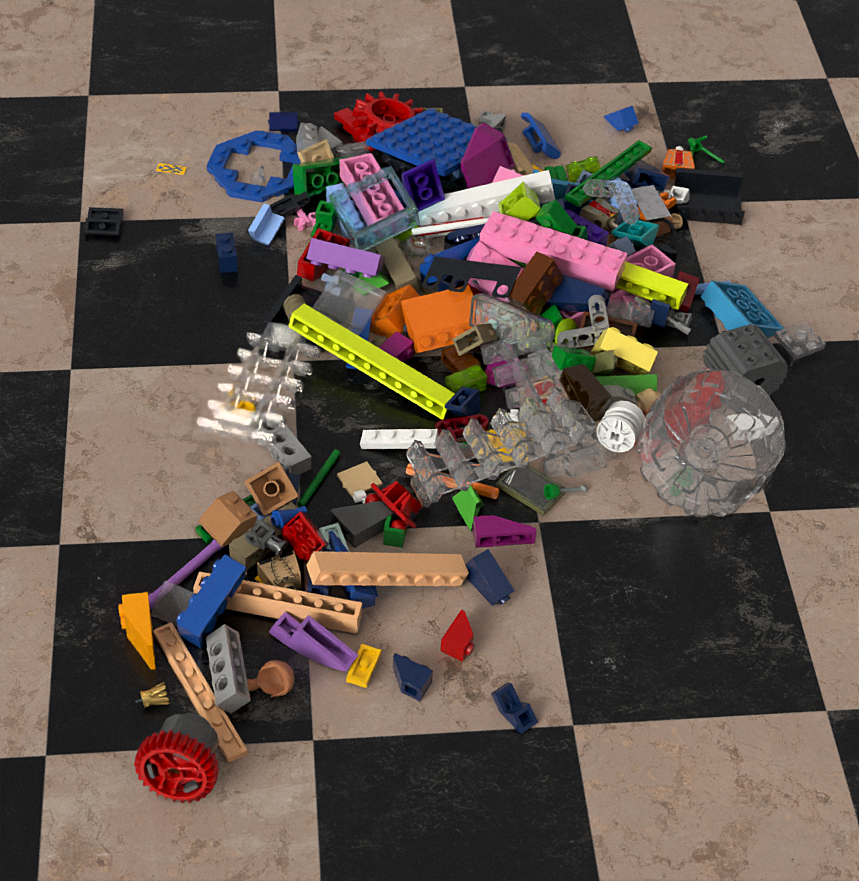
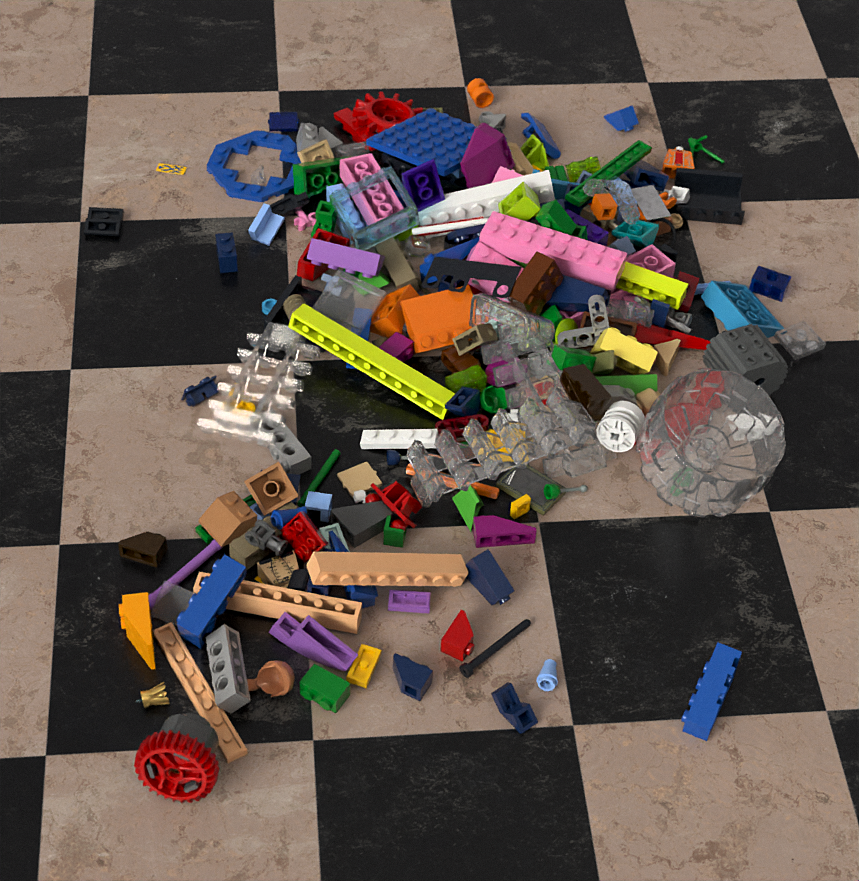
none -> dark brown slope [118,531,168,567]
none -> dark blue hinge [181,375,221,407]
none -> dark azure tile [262,299,277,315]
none -> black slope [287,568,310,591]
none -> green brick [300,664,350,713]
none -> light blue panel [305,491,332,522]
none -> dark blue hinge [387,450,433,465]
none -> medium lavender plate [388,590,431,613]
none -> black bar [459,619,531,678]
none -> orange wheel [467,78,494,108]
none -> green hair [480,385,510,414]
none -> yellow tile [510,494,531,519]
none -> lime slope [520,134,549,171]
none -> light blue cone [536,659,558,691]
none -> orange brick [590,193,618,220]
none -> red wedge [632,320,711,350]
none -> tan slope [654,339,681,376]
none -> blue wedge [681,642,742,741]
none -> clear blue brick [749,265,791,302]

